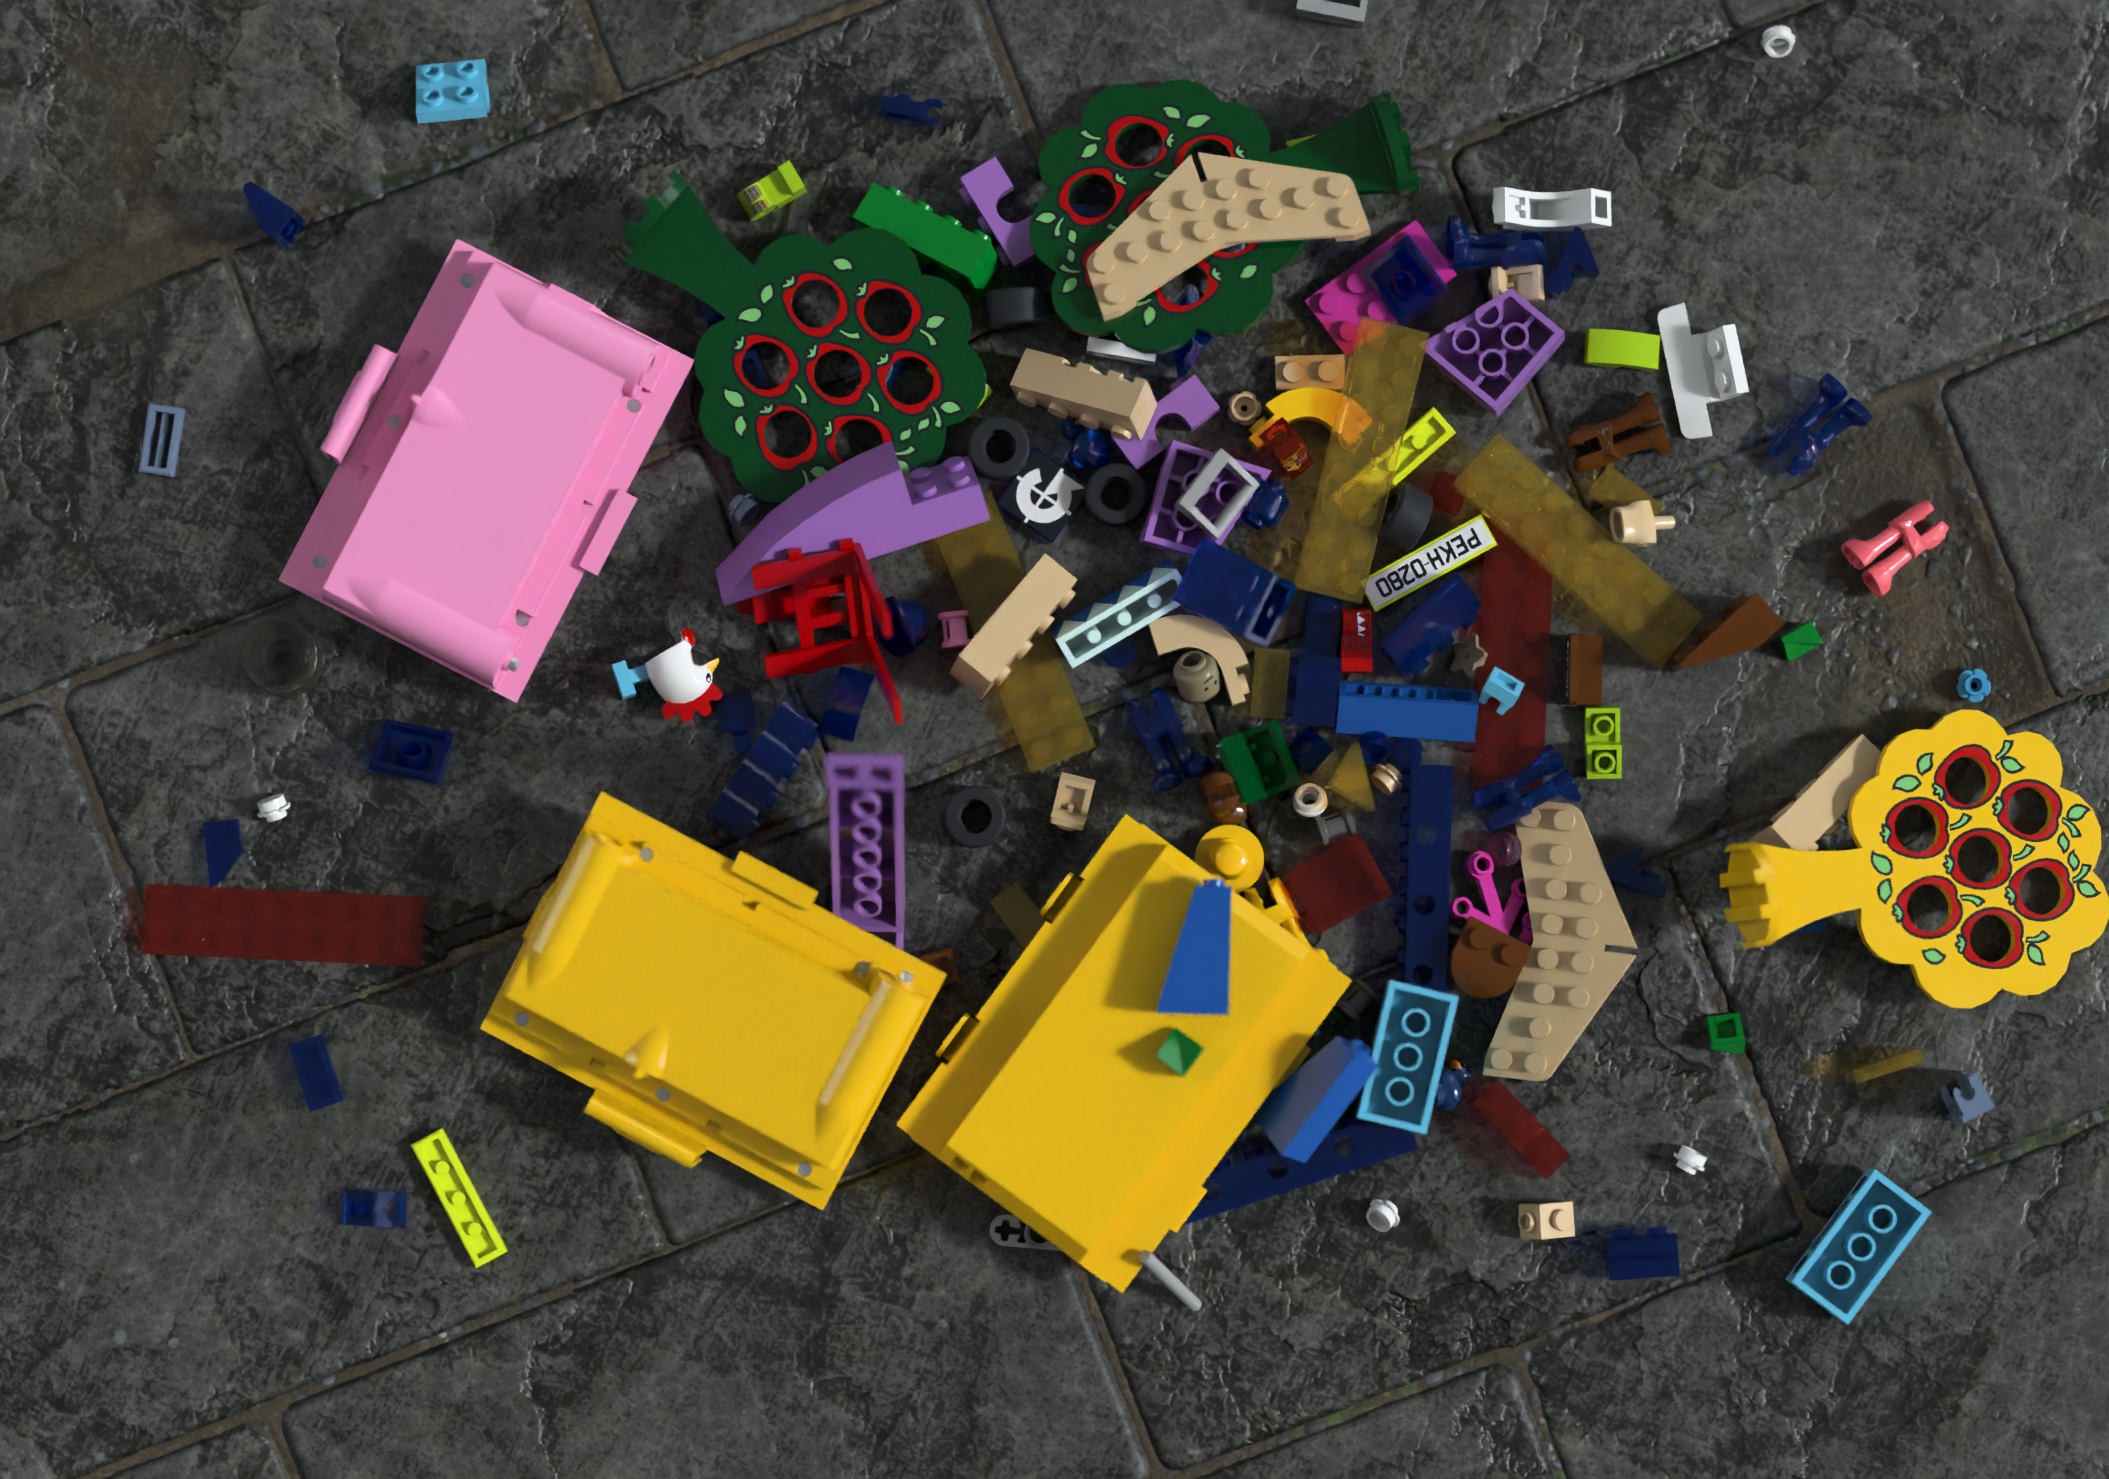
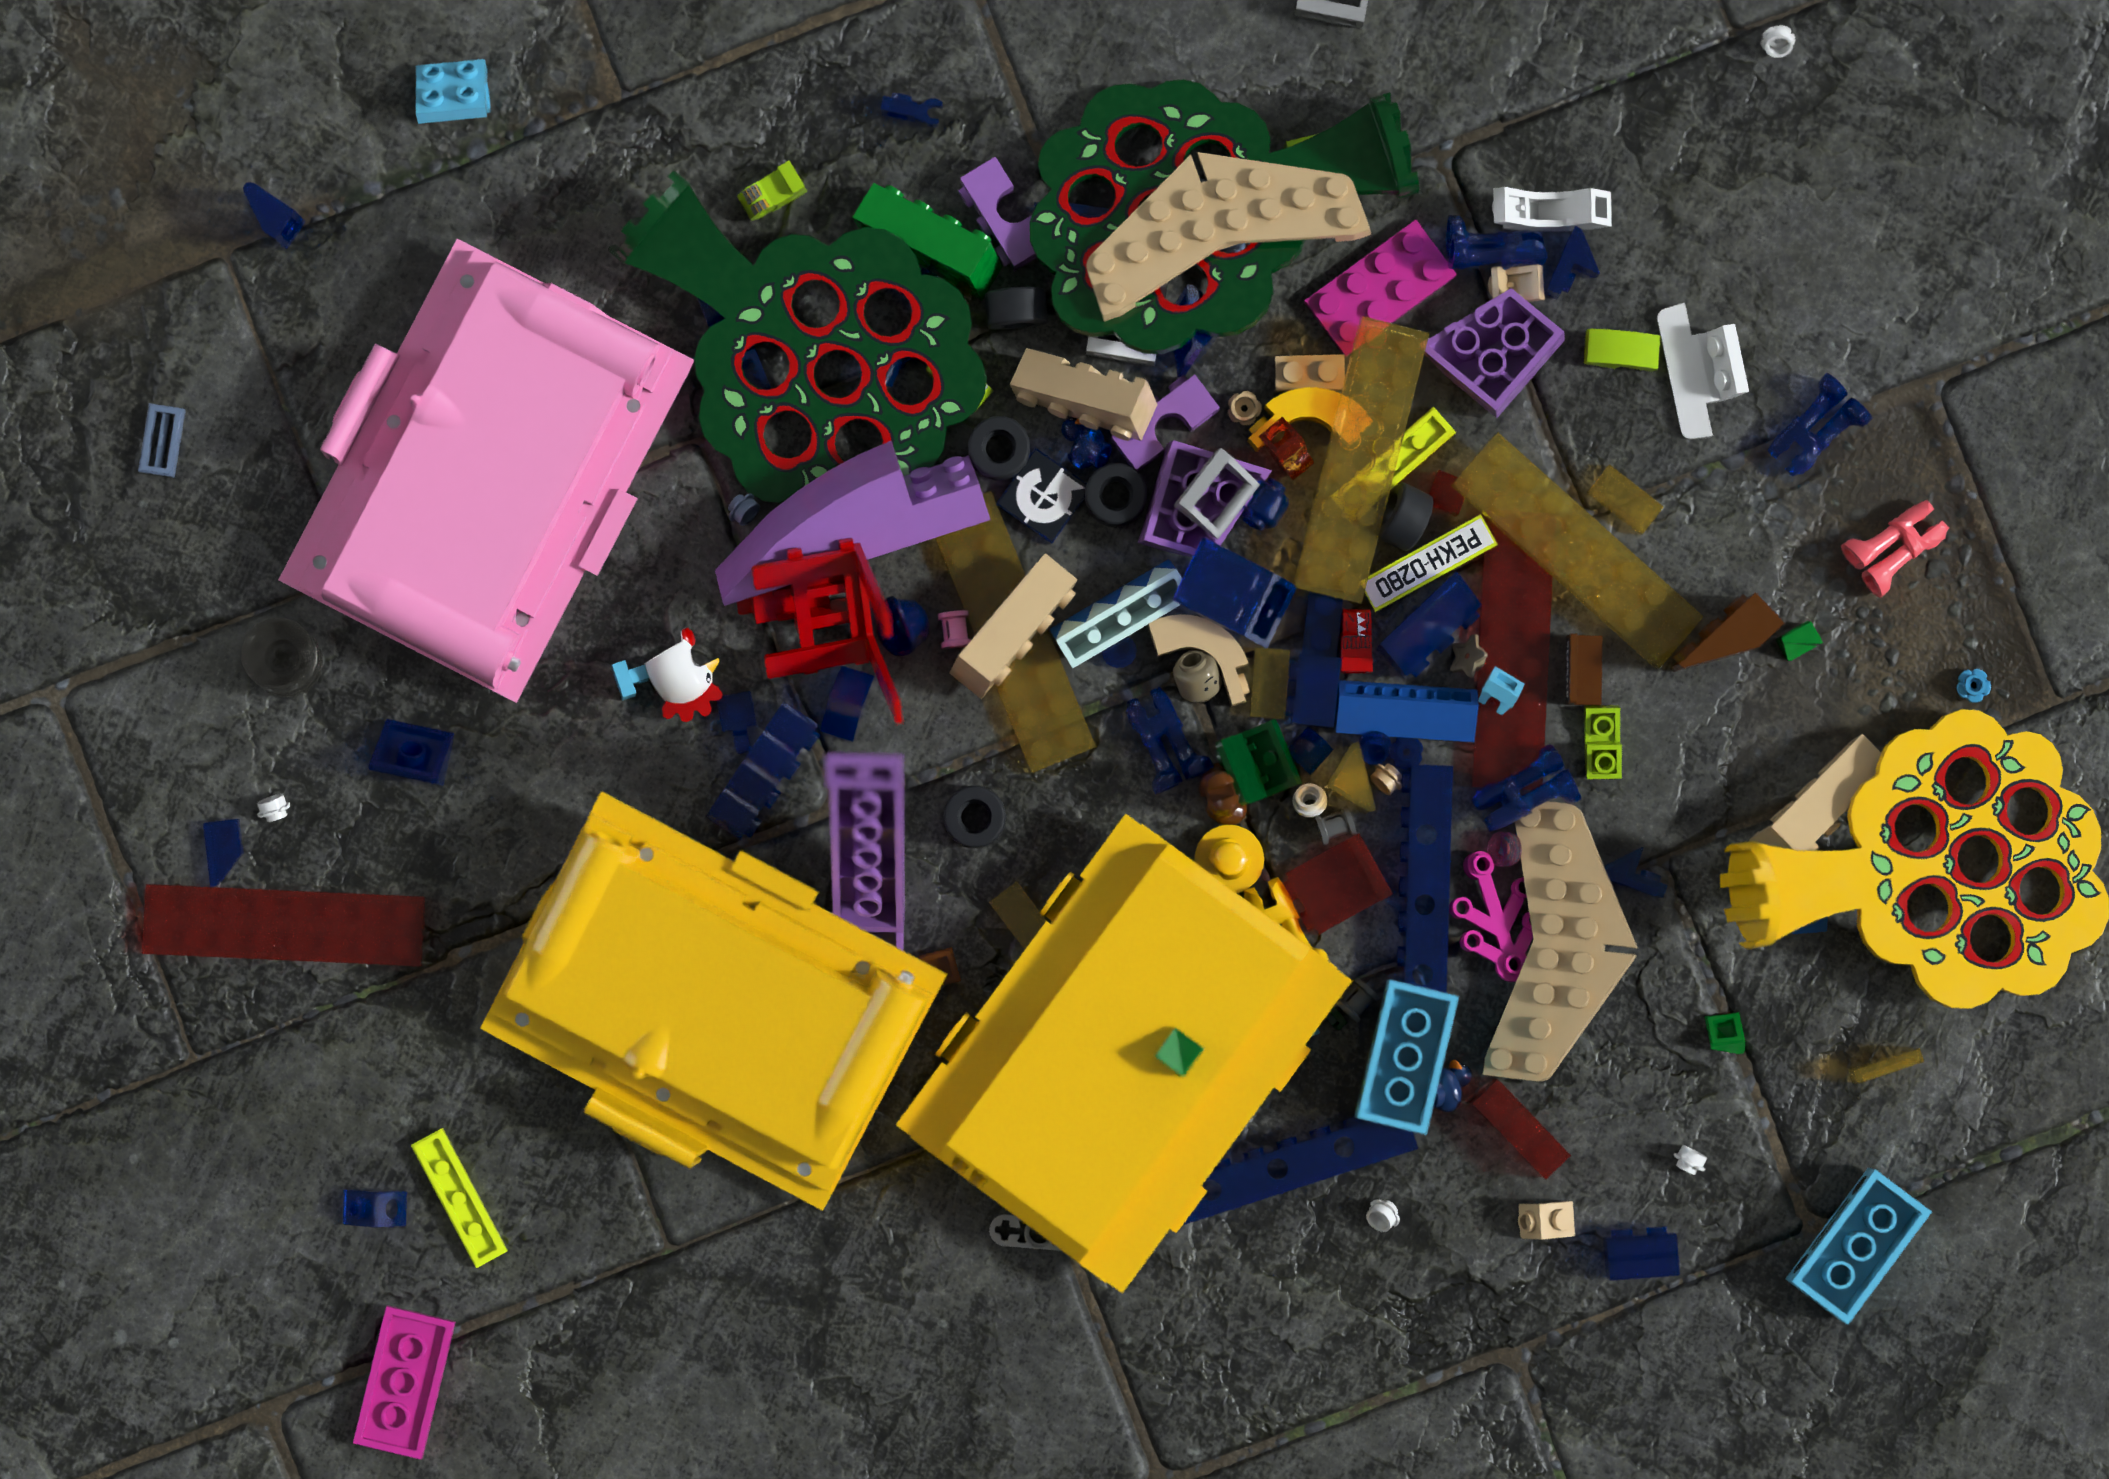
clear blue plate [288,1034,345,1112] -> none
tan bracket [1049,772,1096,831] -> none
light grey bar [1138,1249,1202,1312] -> none
blue slope [1157,879,1232,1015] -> none
blue slope [1253,1036,1378,1163] -> none
clear blue slope [1362,234,1450,328] -> none
reddish brown slope [1447,916,1532,999] -> none
reddish brown piece [1563,392,1672,473] -> none
tan piece [1609,500,1675,547] -> none
sand blue hinge [1940,1071,1995,1123] -> none
none -> dark pink plate [353,1305,456,1459]

